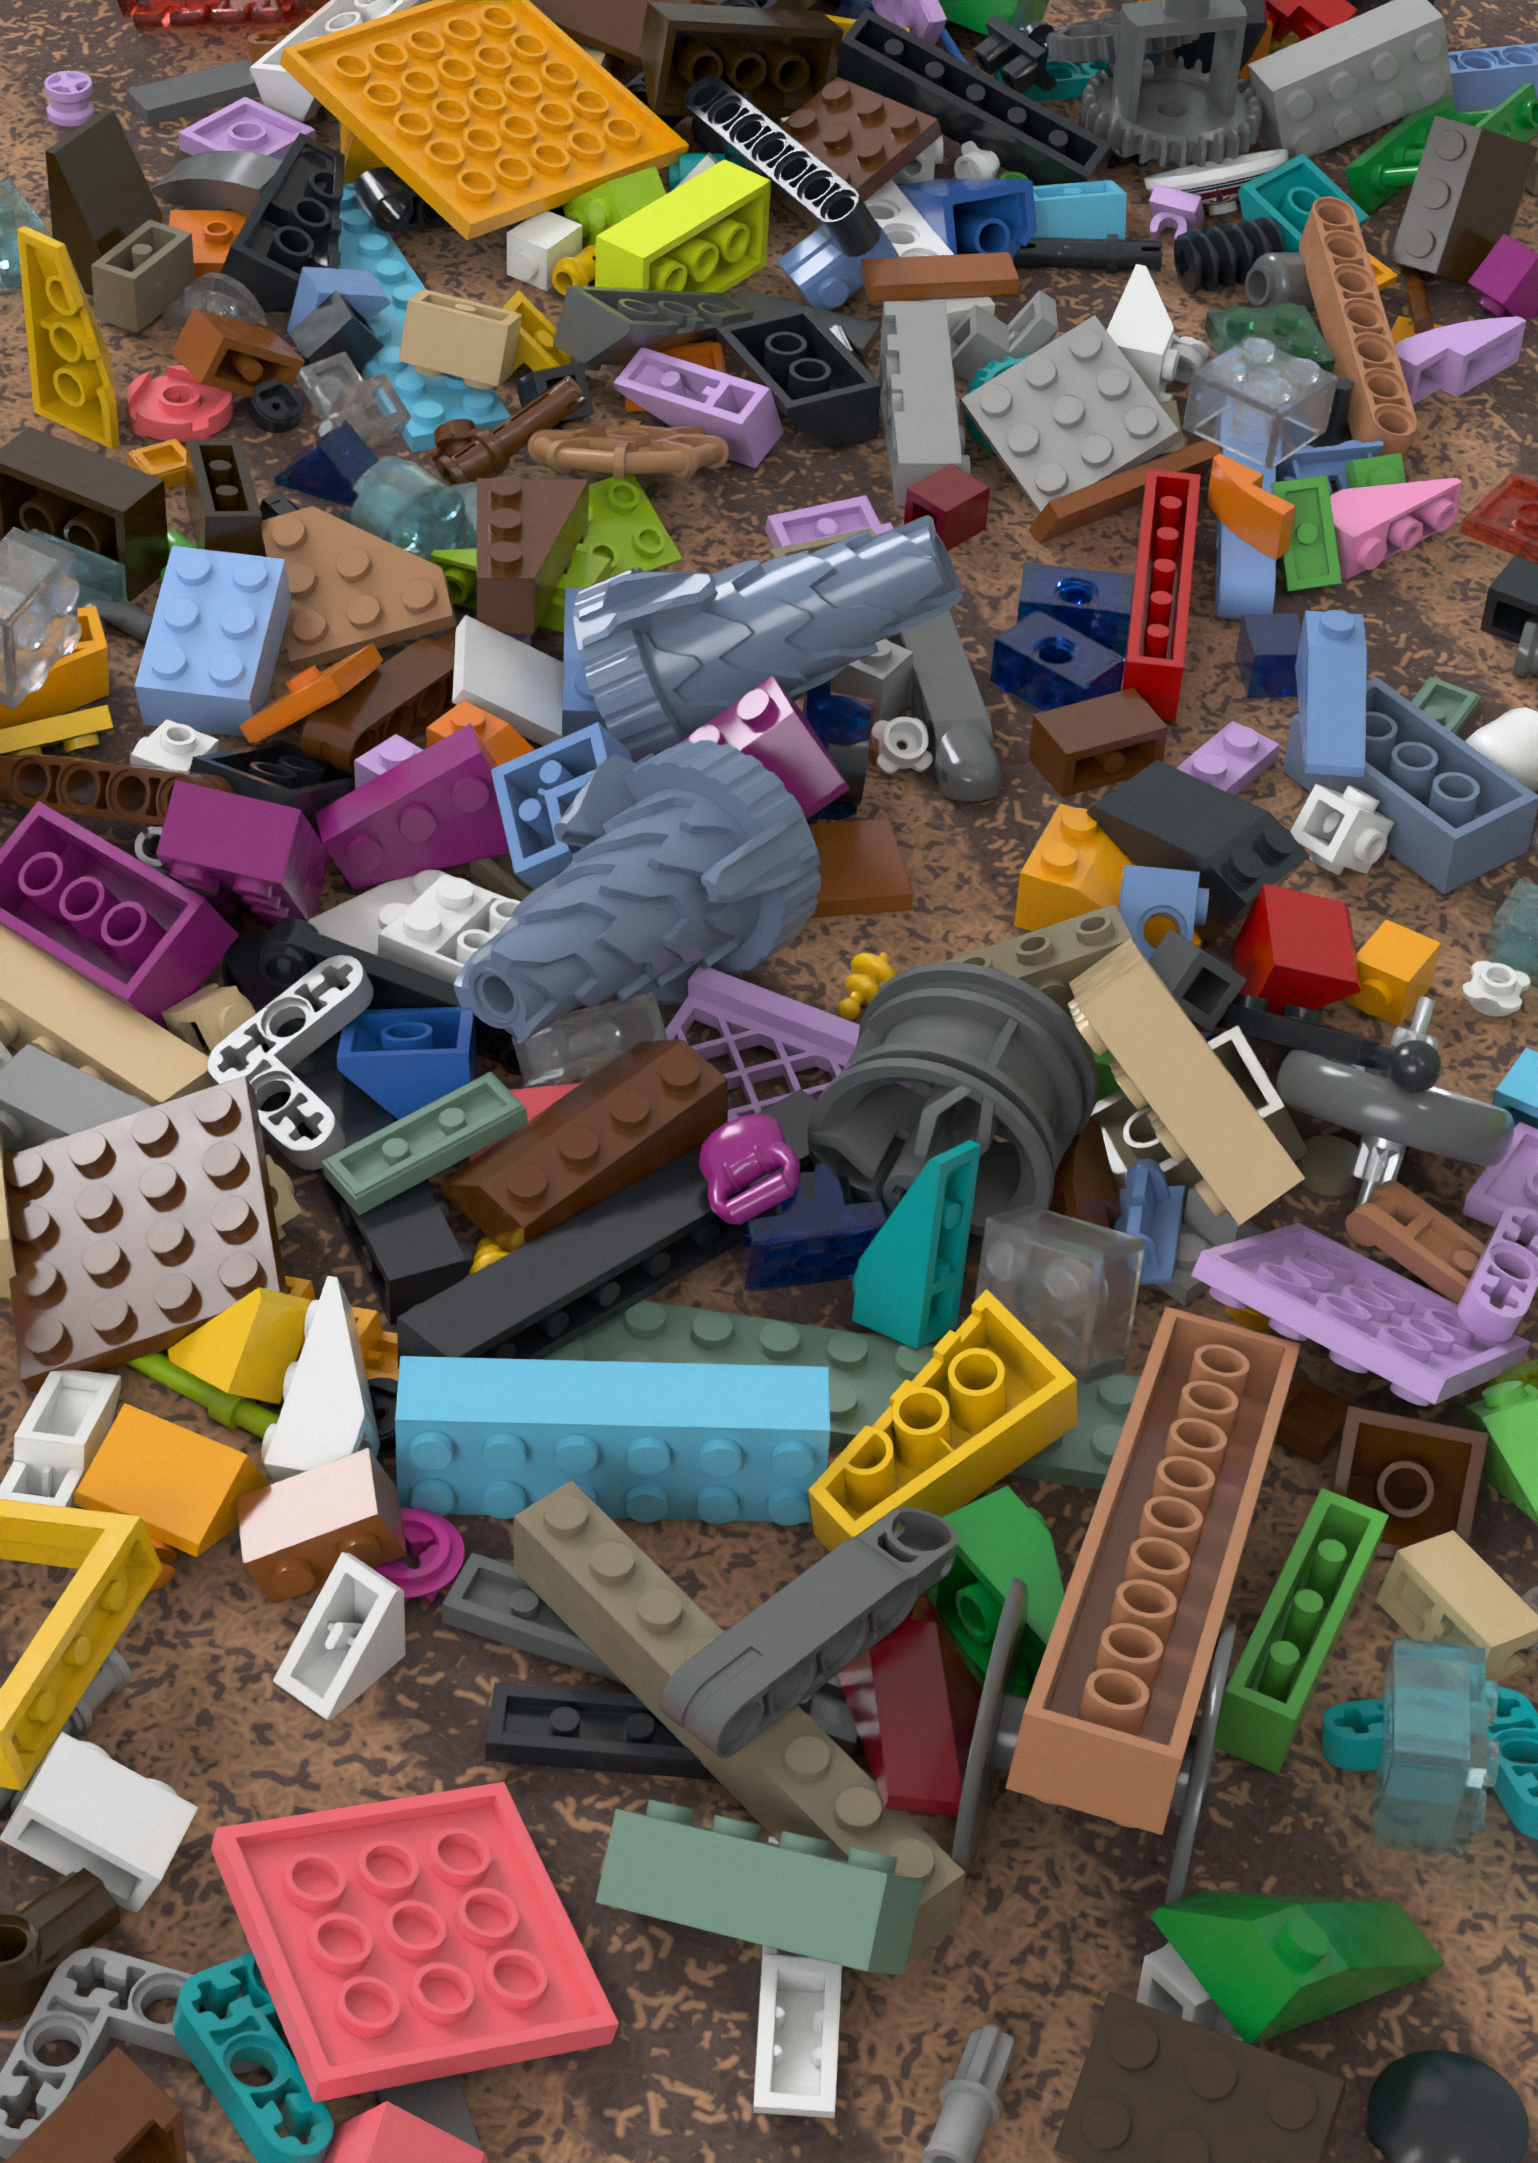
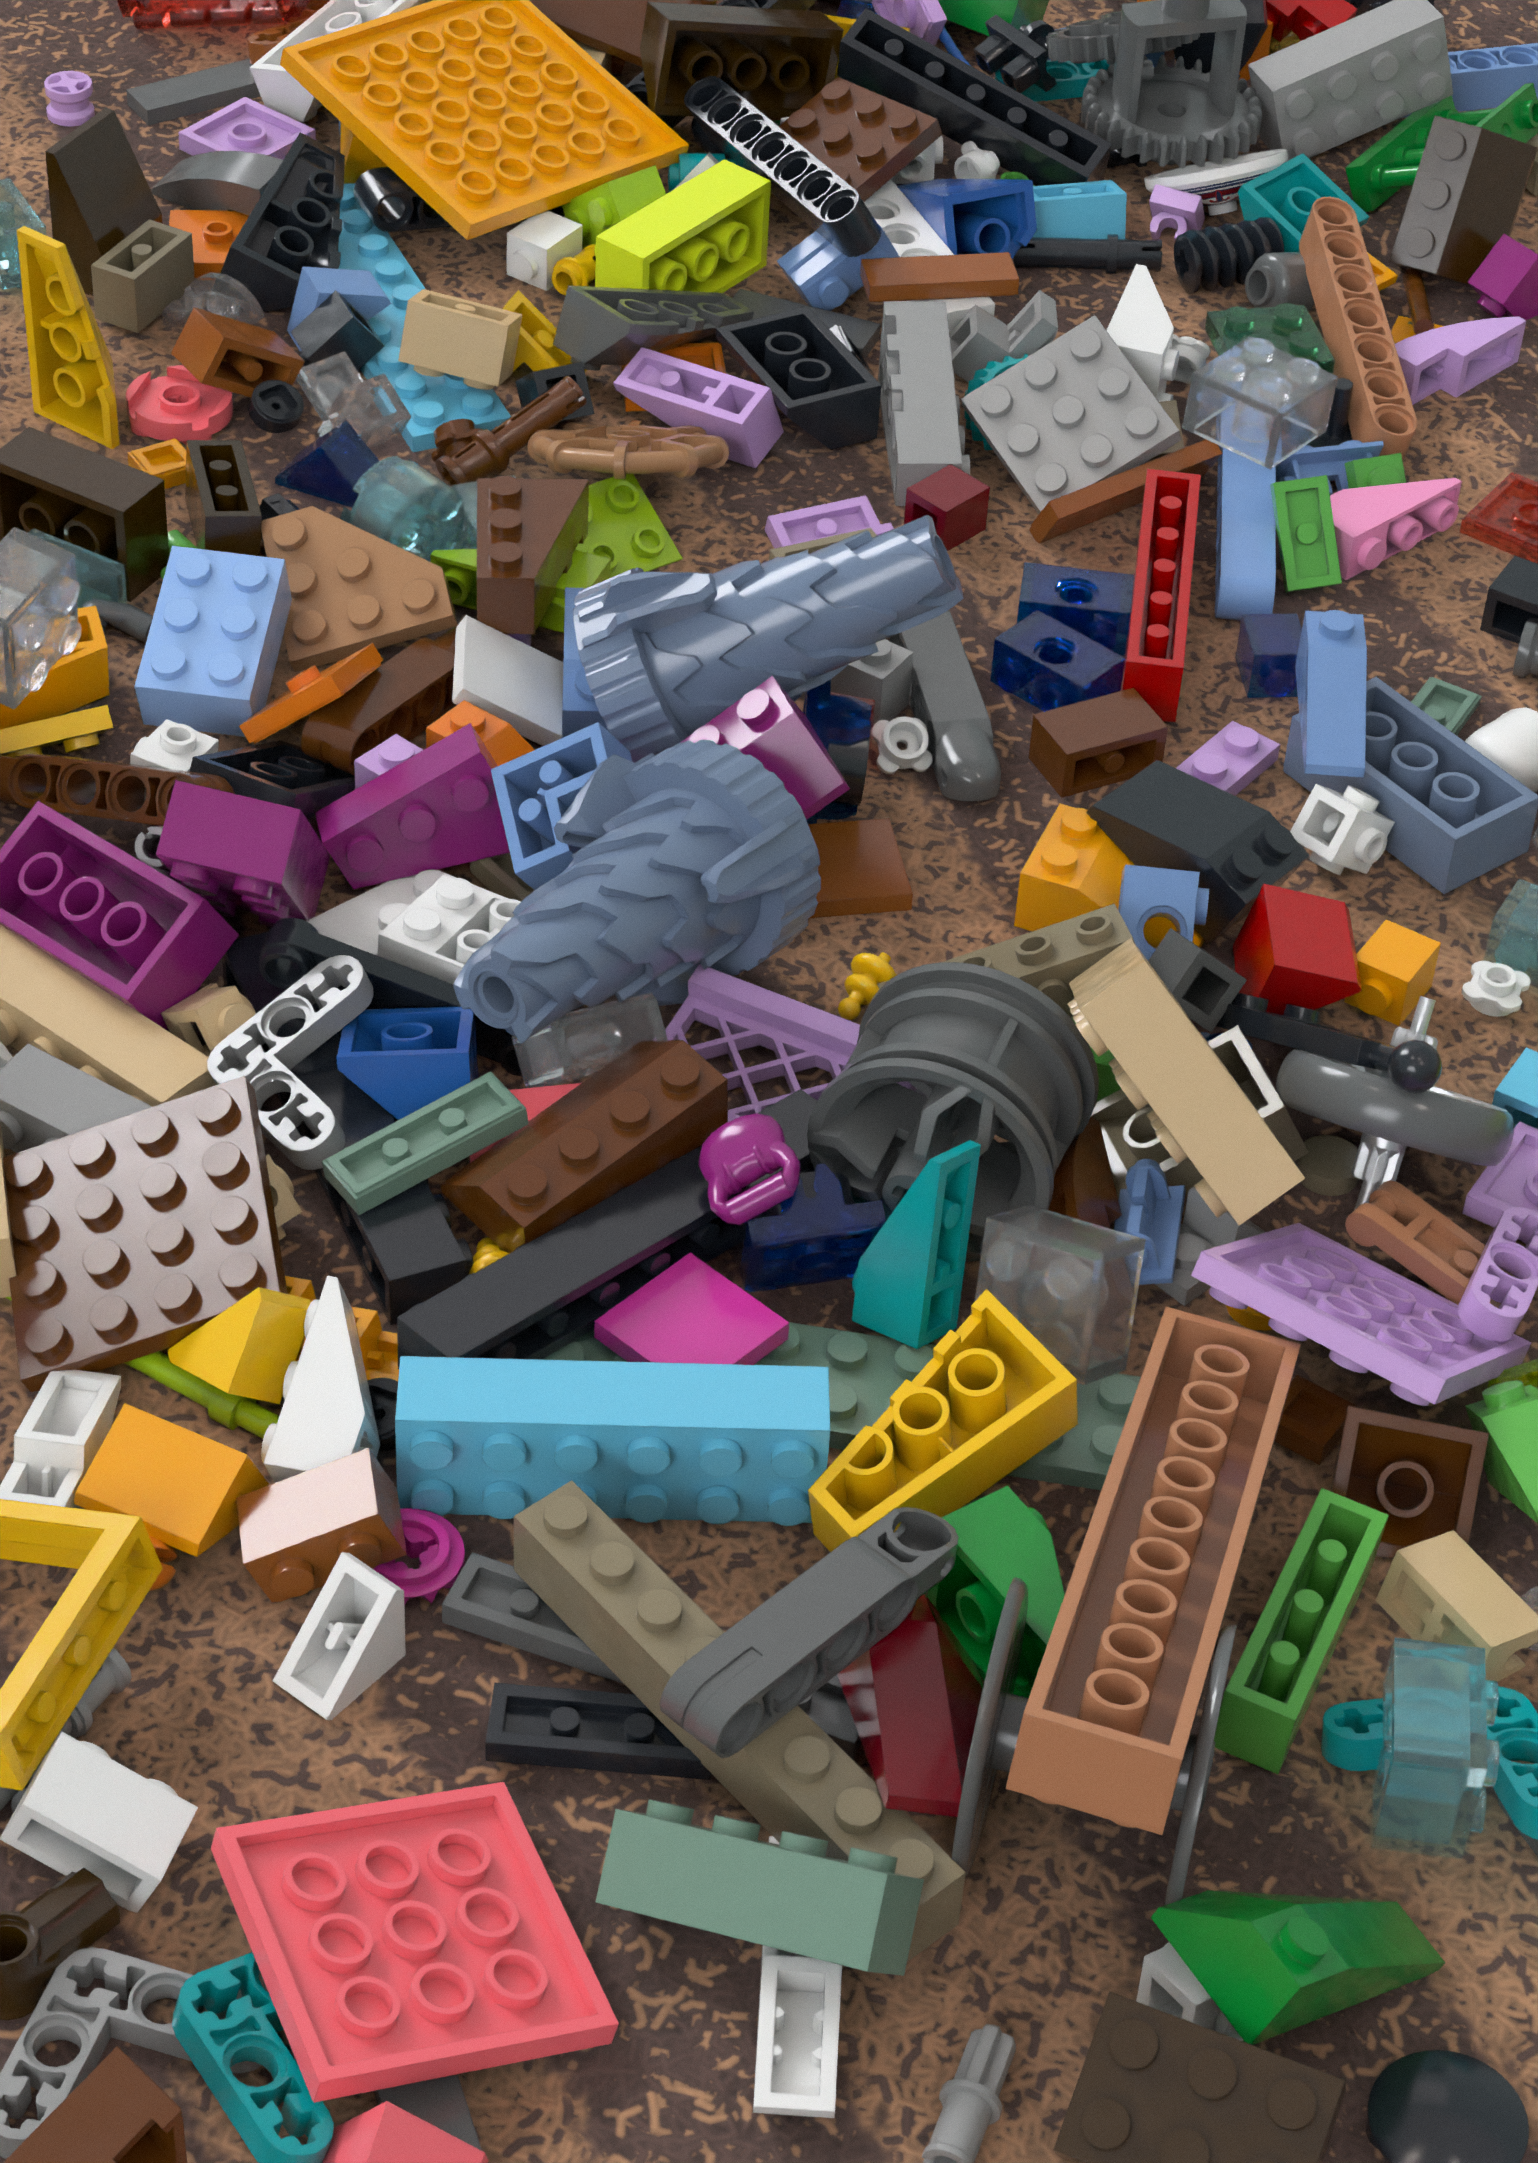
orange slope [1207,453,1296,560] -> none
none -> dark pink tile [594,1252,789,1365]

